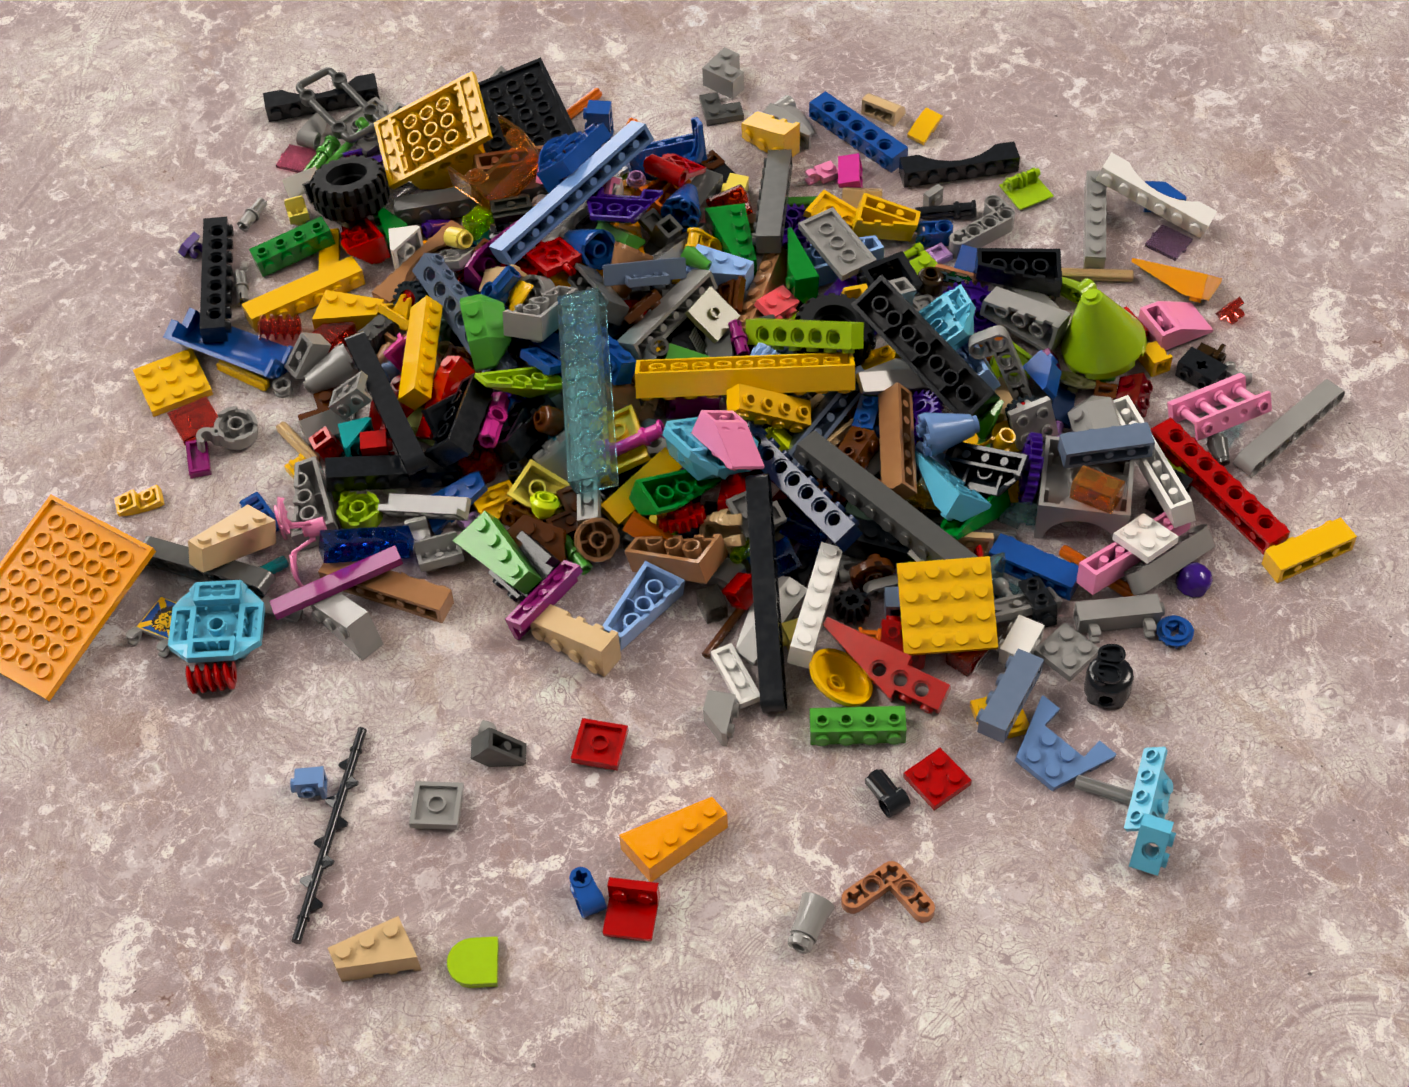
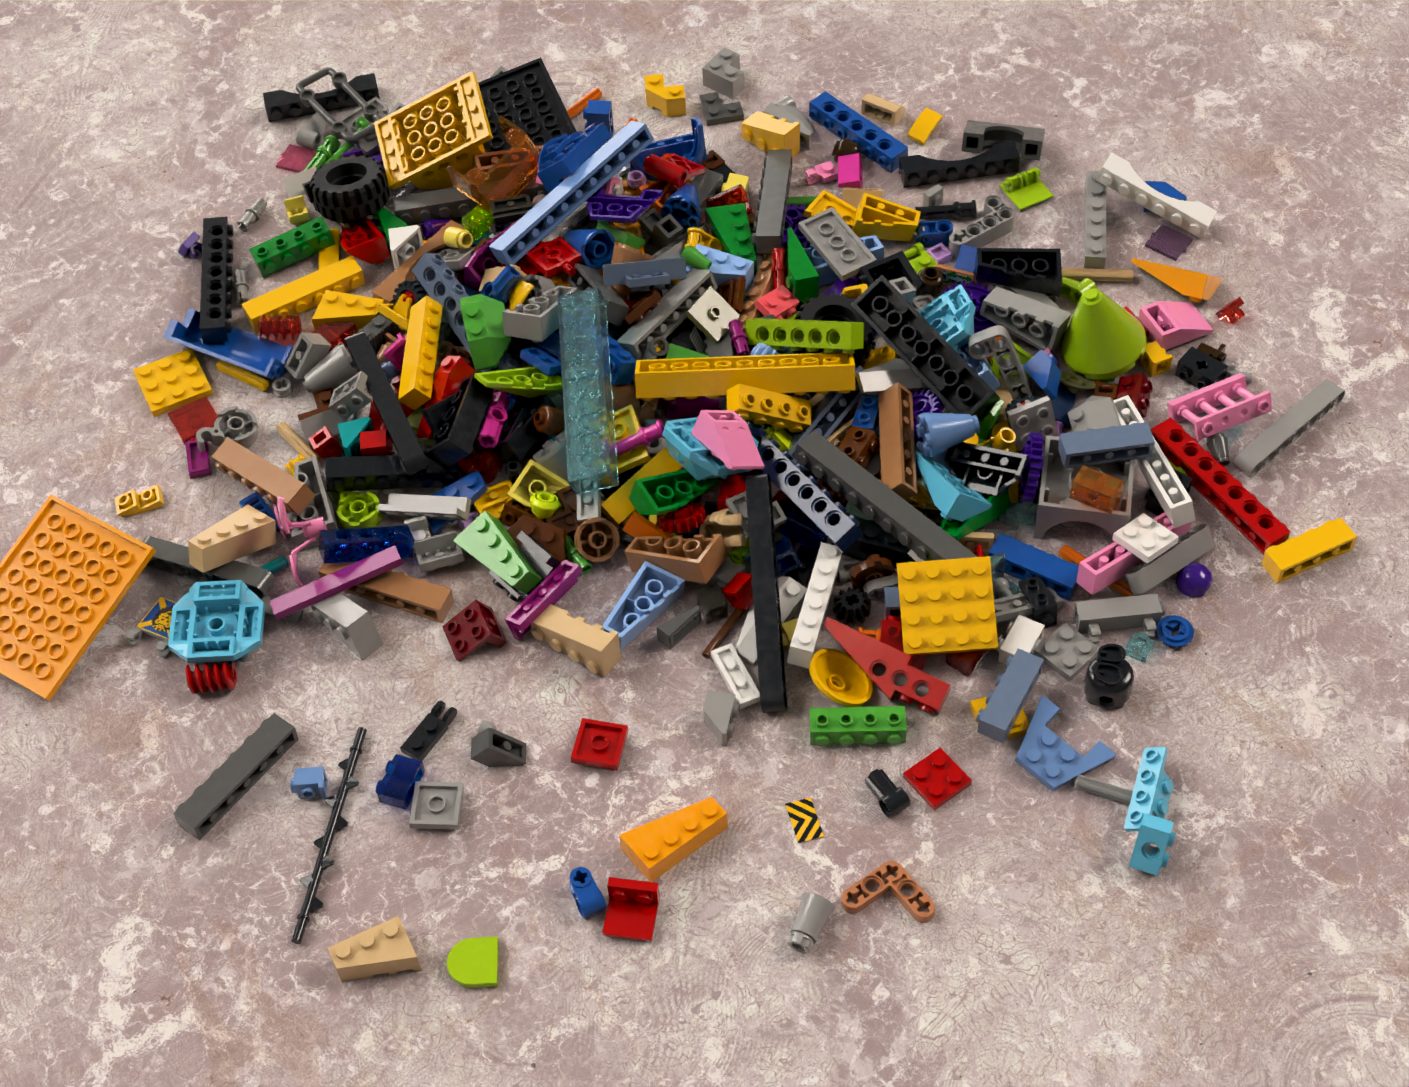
none -> dark grey brick [173,713,299,841]
none -> medium nougat brick [211,437,316,515]
none -> clear blue brick [375,754,425,810]
none -> black hinge [400,700,457,762]
none -> dark red bracket [443,600,507,662]
none -> yellow brick [644,74,686,117]
none -> dark grey slope [656,606,702,649]
none -> red pin [771,248,788,289]
none -> sticker [785,797,824,843]
none -> dark brown head [831,138,862,163]
none -> dark grey arch [961,120,1045,161]
none -> clear light blue tile [1124,631,1155,663]

